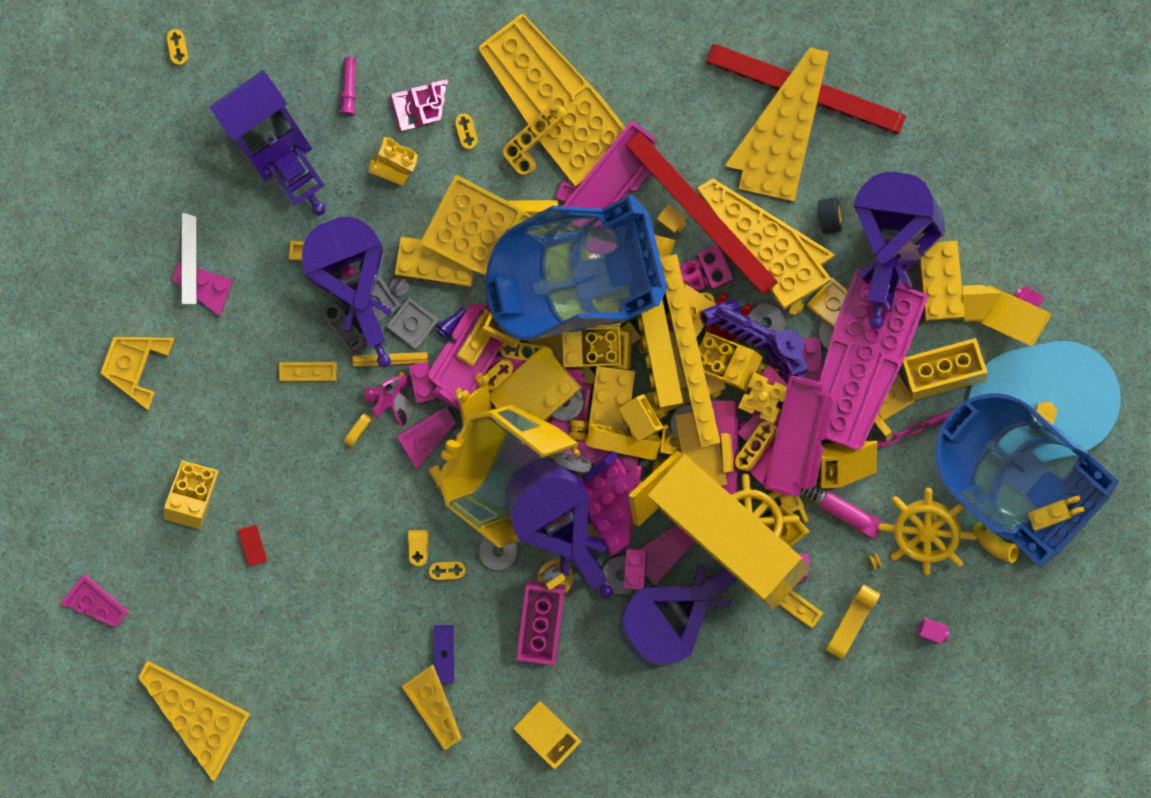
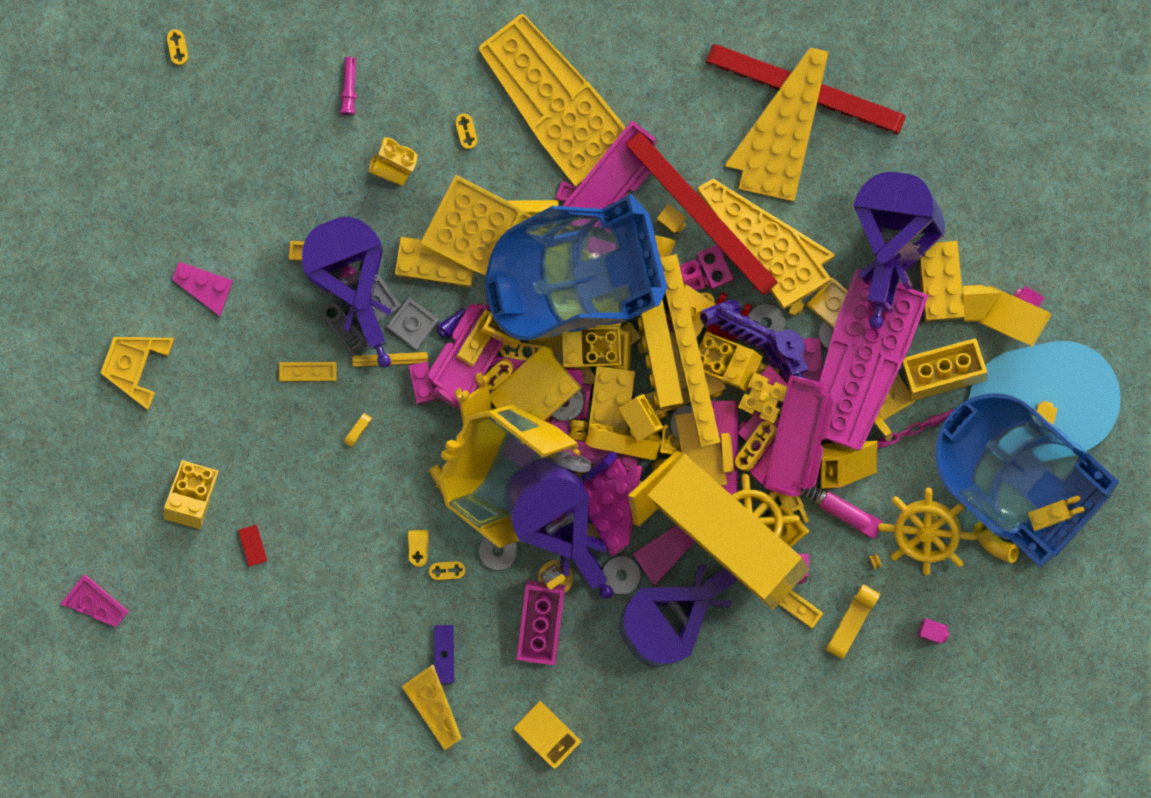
yellow wing [138,660,250,781] -> none
white sticker [182,213,196,304] -> none
dark purple piece [208,70,326,216] -> none
dark pink animal [364,371,413,426] -> none
slope [390,79,448,132] -> none
light grey tile [390,277,409,297] -> none
dark pink wing [397,406,456,469] -> none
yellow beam [503,105,566,175] -> none
dark pink brick [624,548,648,589] -> none
black wheel [818,197,843,234] -> none

